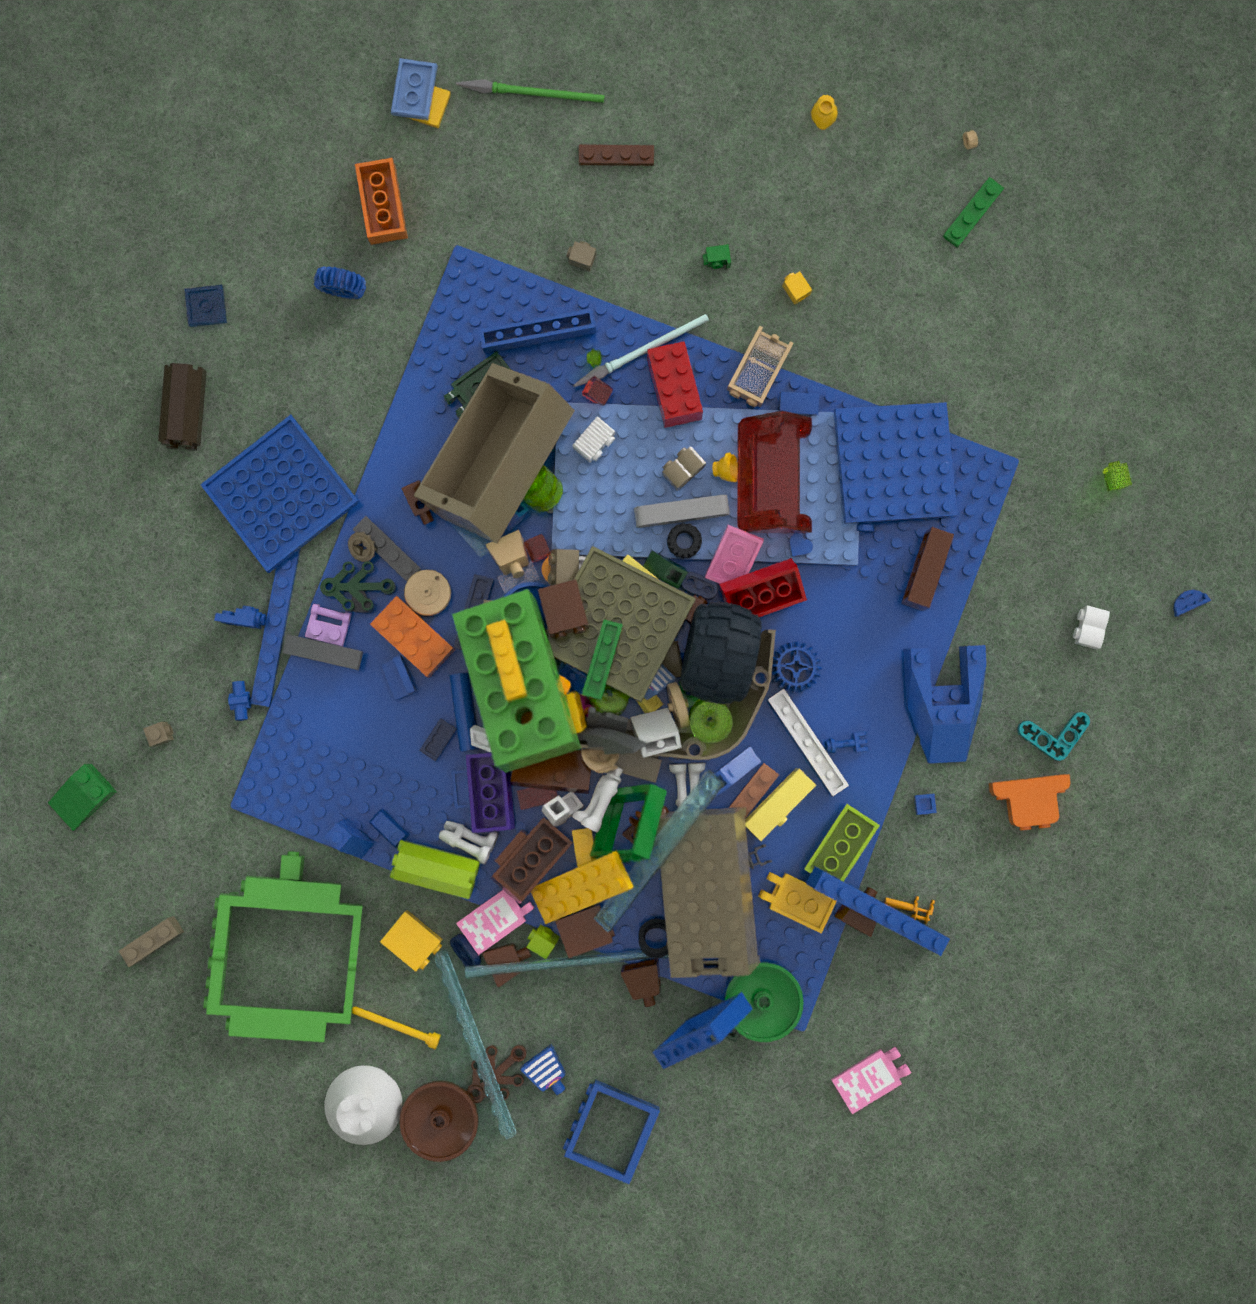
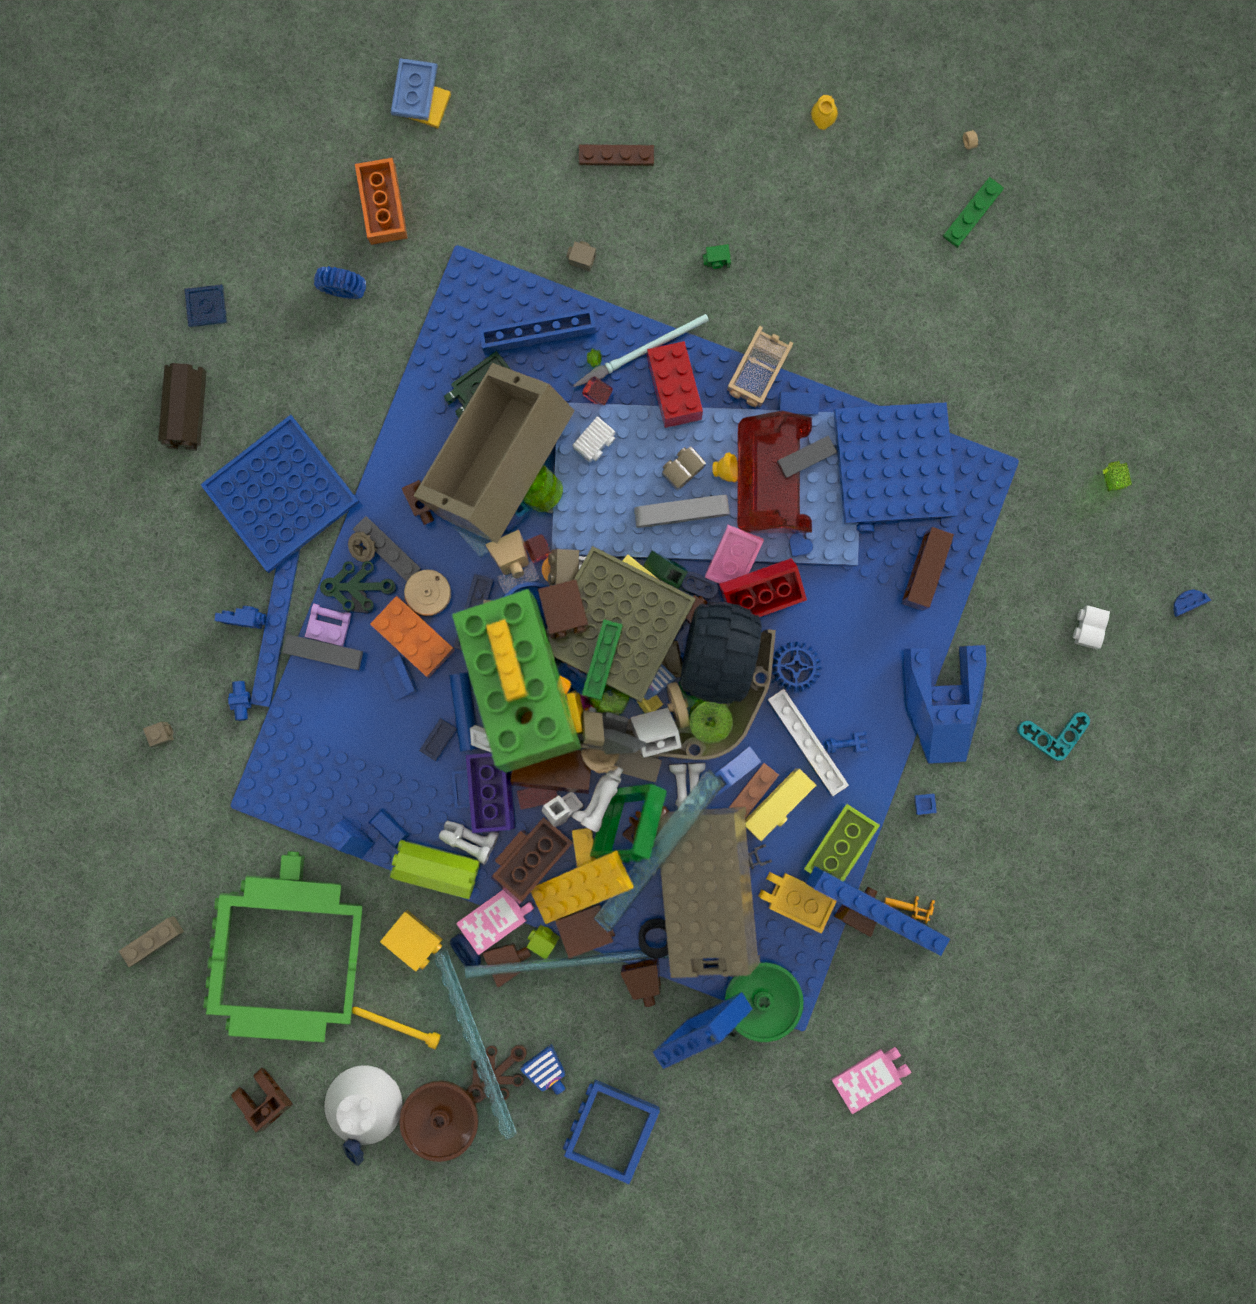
green slope [48,764,117,831] -> none
bright green piece [456,79,604,103] -> none
black tyre [667,523,702,559] -> none
yellow brick [782,271,812,305] -> none
orange brick [989,774,1070,831] -> none
none -> reddish brown brick [231,1068,293,1132]
none -> dark blue plate [342,1139,364,1166]
none -> dark tan tile [581,710,605,747]
none -> dark grey tile [777,435,837,479]

